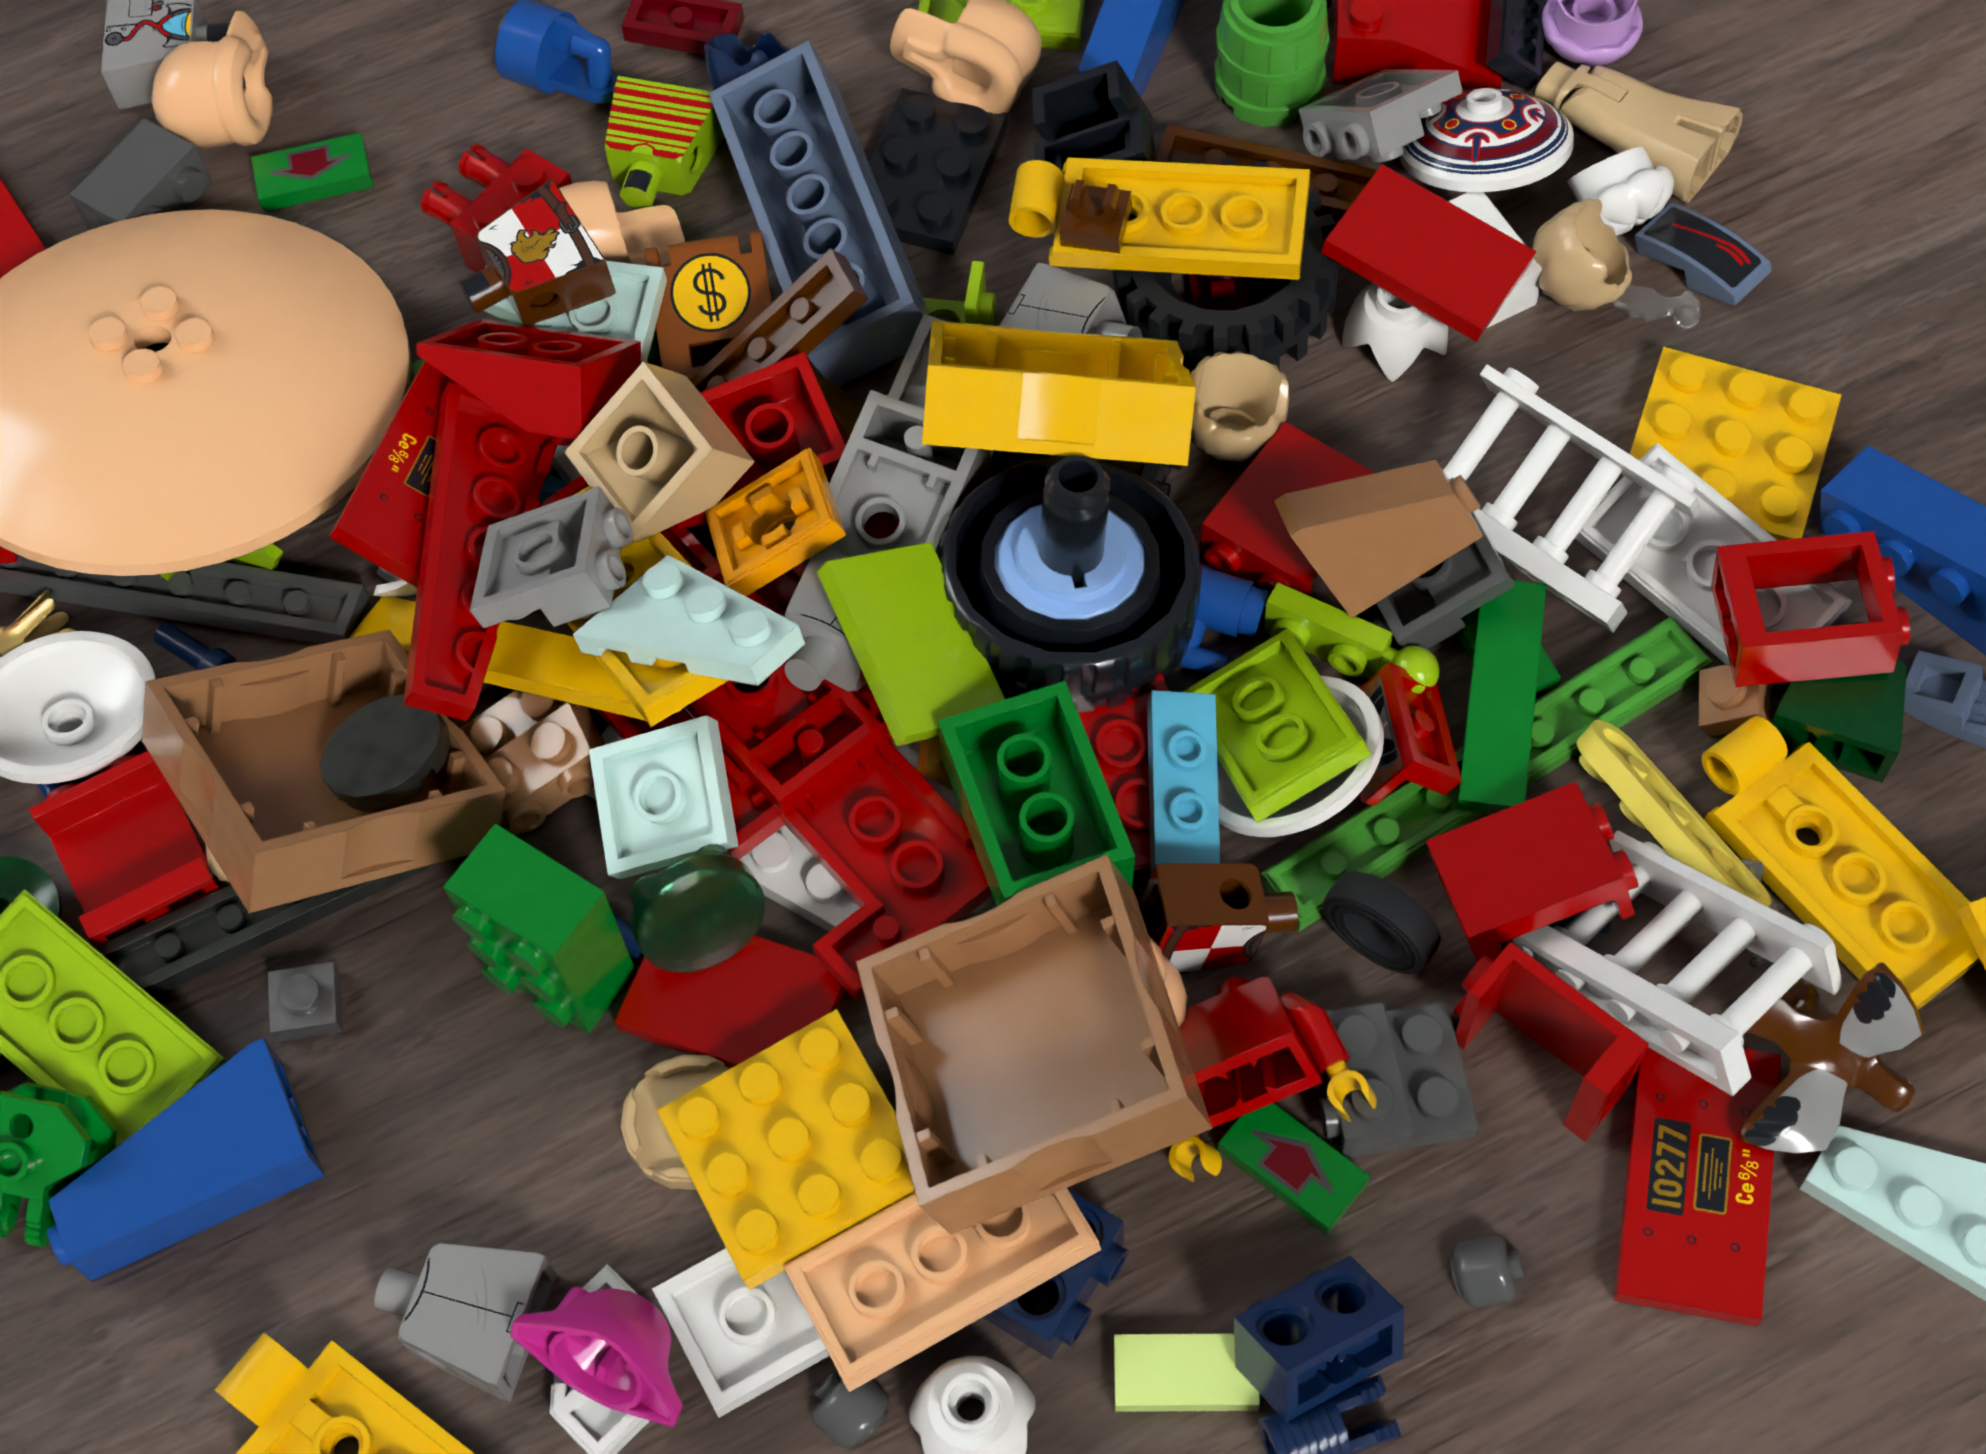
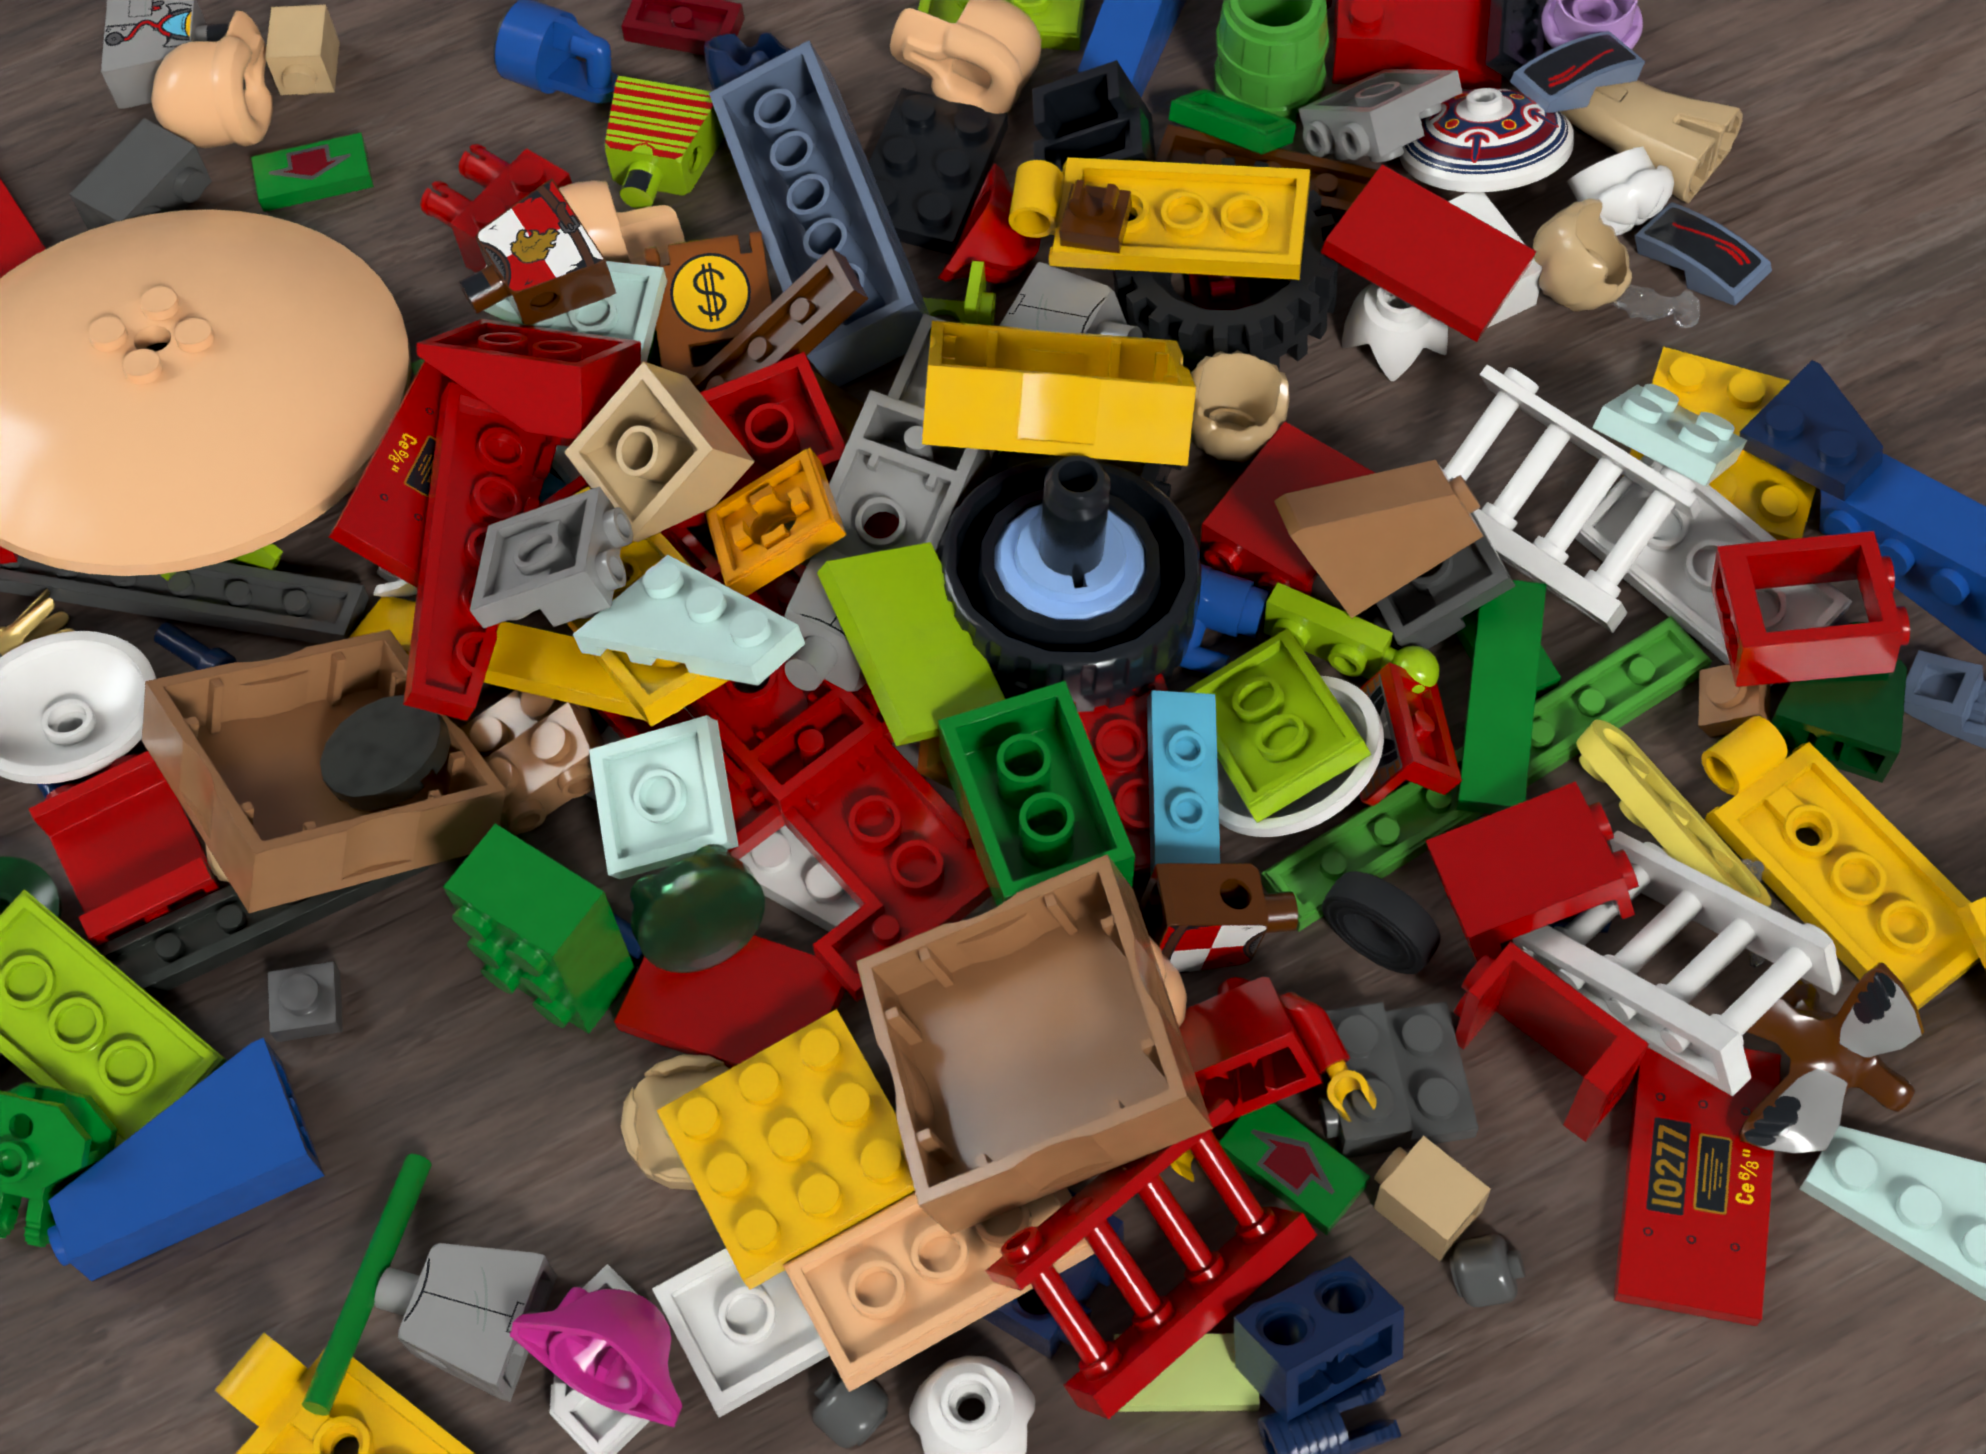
none -> tan brick [265,4,340,95]
none -> green bar [302,1154,432,1416]
none -> red hat [938,163,1041,283]
none -> red fence [985,1095,1317,1420]
none -> green tile [1168,89,1296,155]
none -> tan brick [1374,1135,1491,1261]
none -> slope [1510,31,1645,113]
none -> light aqua plate [1592,384,1747,486]
none -> dark blue wing [1740,360,1883,501]

